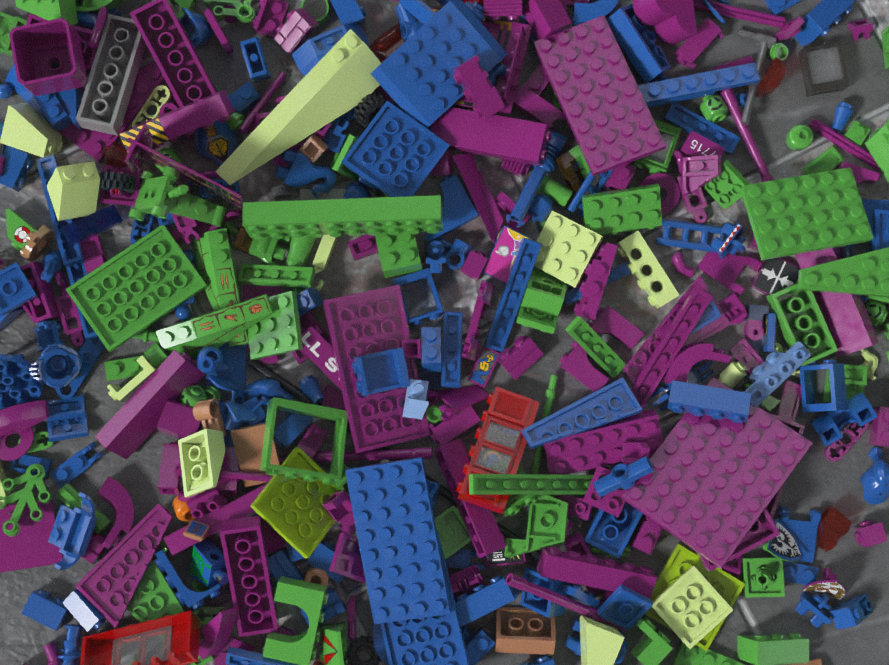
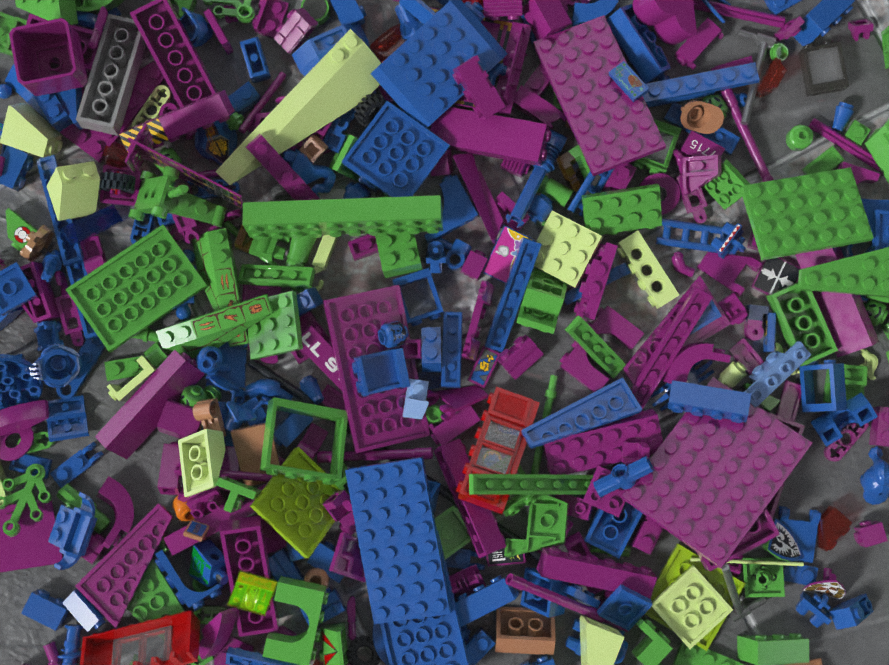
none -> bright green bracket [216,476,262,513]
none -> clear neon green piece [227,570,278,616]
none -> magenta plate [246,134,321,201]
none -> blue head [378,321,409,348]
none -> blue tile [609,61,649,103]
none -> nougat piece [681,100,724,134]
none -> yellowish green axle [690,557,804,566]
none -> flat silver bar [721,564,767,622]

